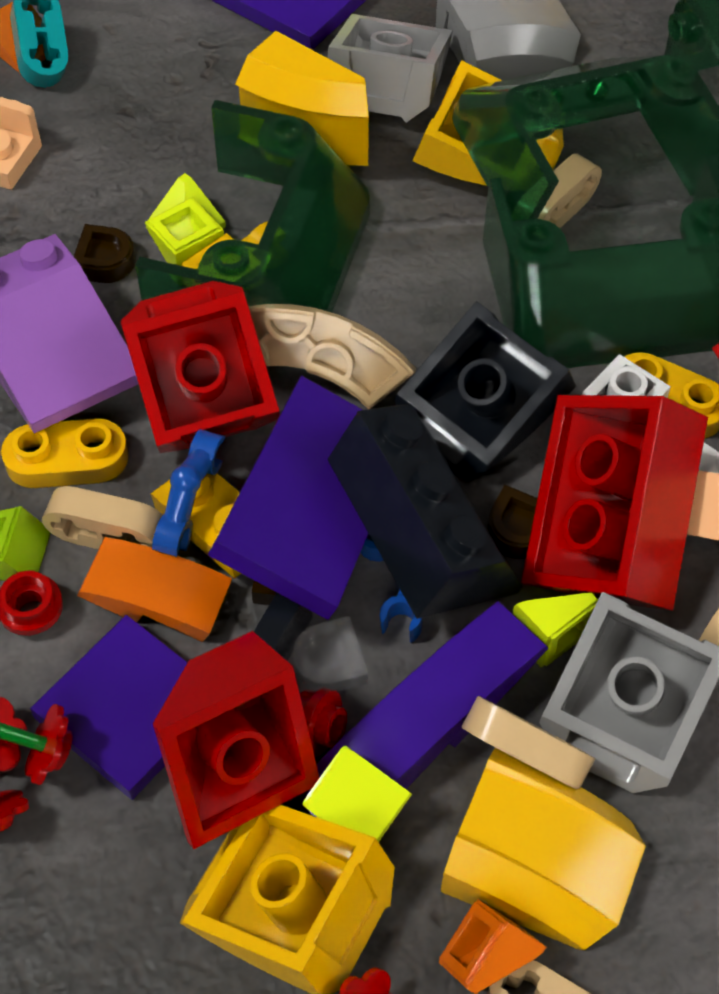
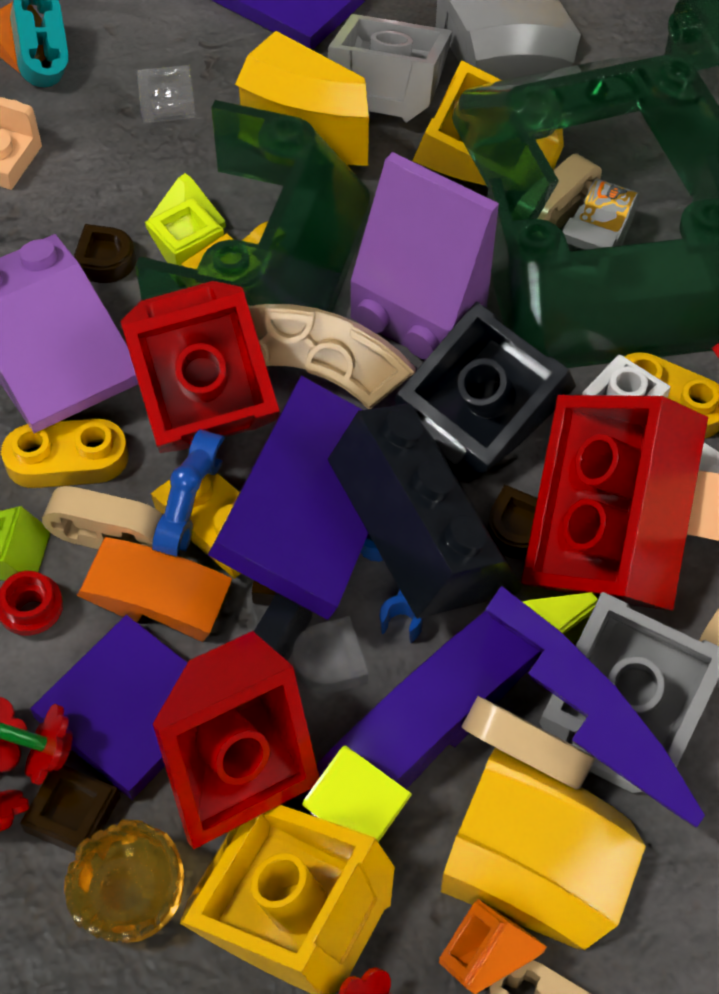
red plate [300,687,347,757] -> none
none -> dark brown tile [20,765,120,855]
none -> clear yellow hair [64,819,184,943]
none -> clear plate [137,65,196,123]
none -> medium lavender slope [351,152,499,360]
none -> dark purple slope [485,586,705,828]
none -> light grey leg [555,178,640,288]

